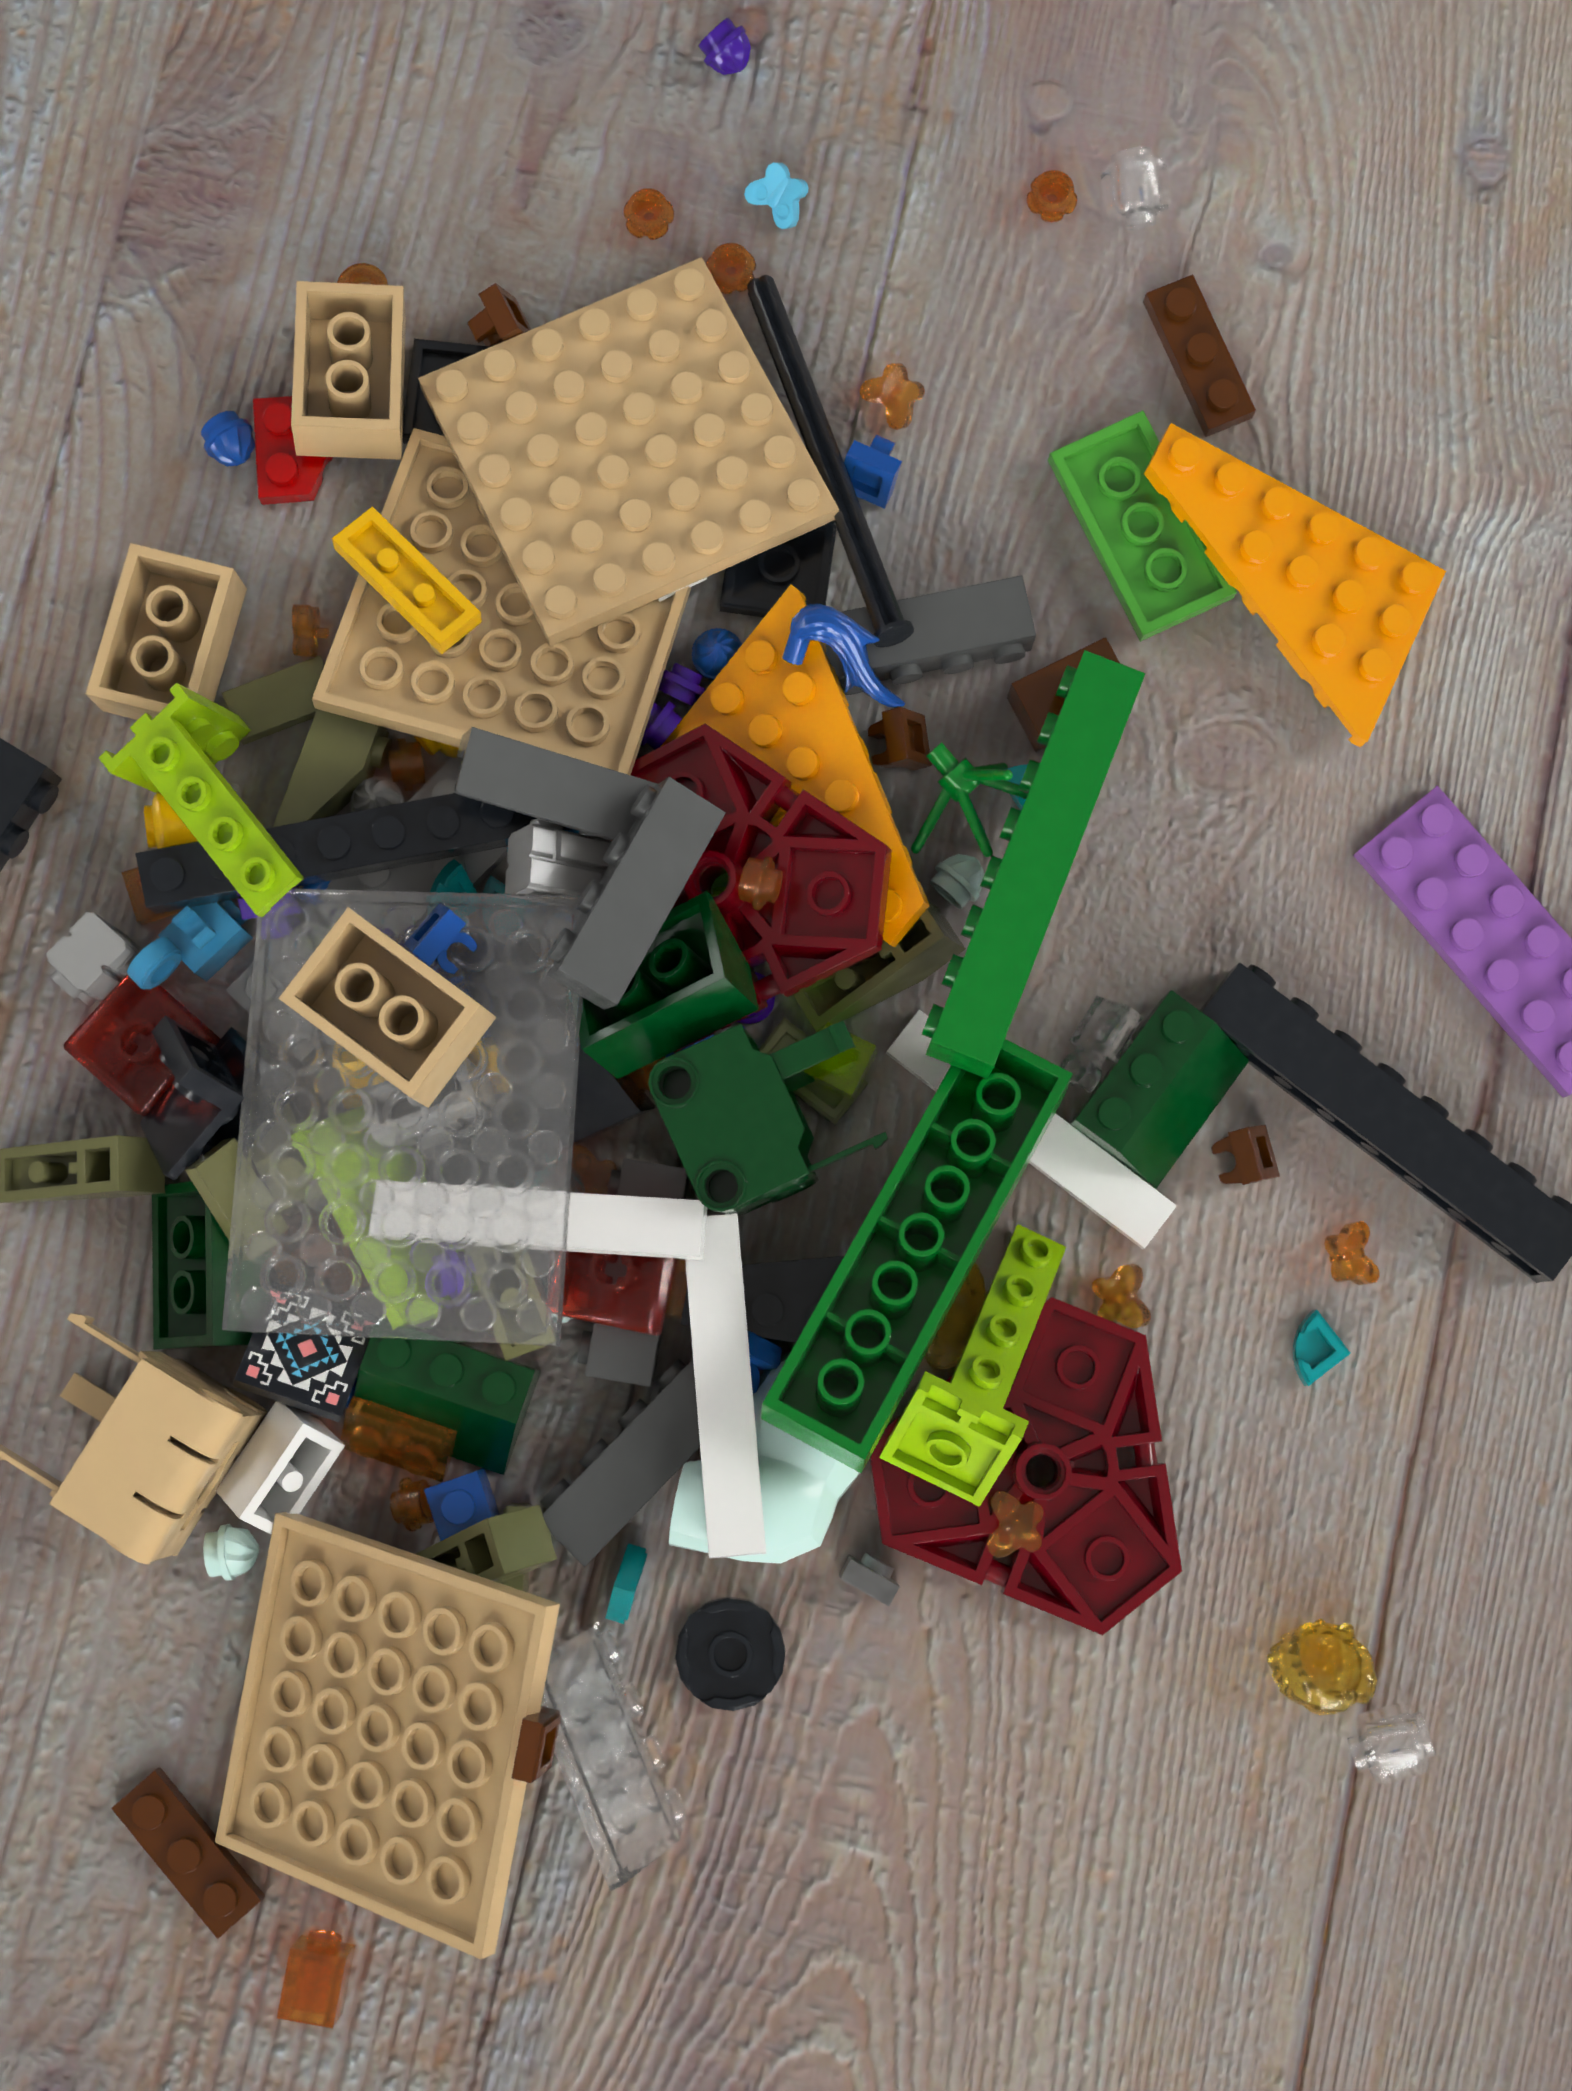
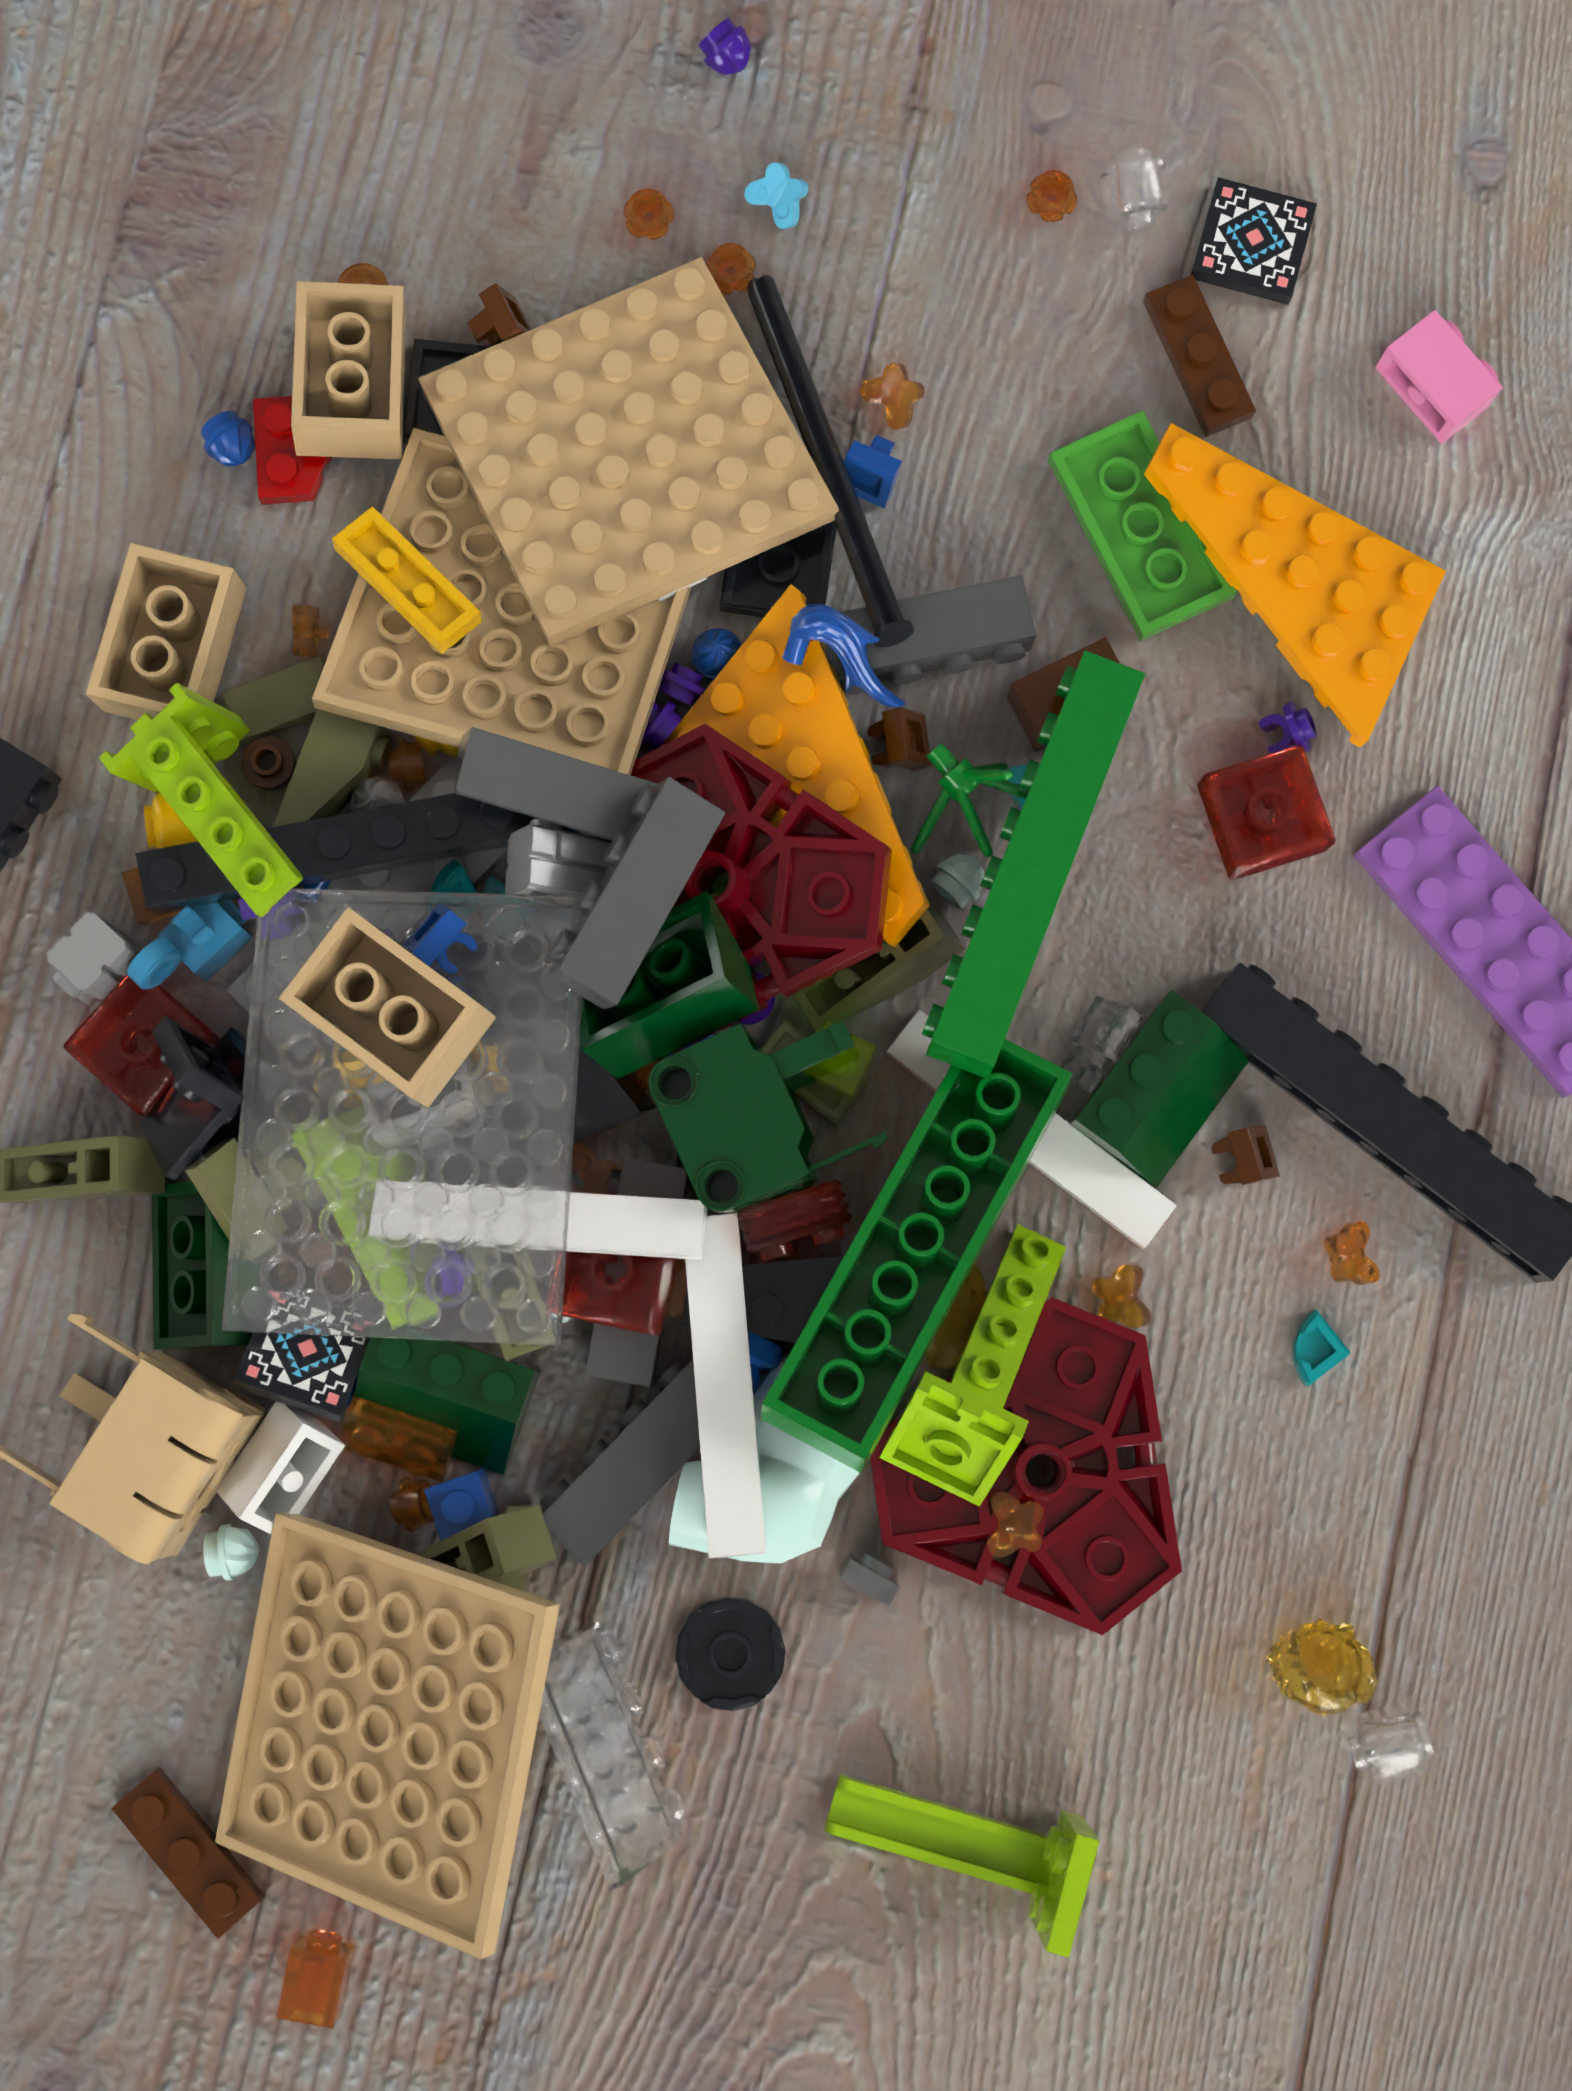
reddish brown tile [511,1706,561,1783] -> none
teal tile [605,1543,648,1624] -> none
clear orange plate [739,856,783,910] -> none
none -> reddish brown plate [241,736,296,790]
none -> clear red brick [736,1180,853,1263]
none -> lime bracket [824,1773,1100,1958]
none -> black tile [1191,177,1317,305]
none -> clear red brick [1197,745,1336,880]
none -> dark purple plate [1259,701,1317,757]
none -> bright pink brick [1375,310,1503,444]

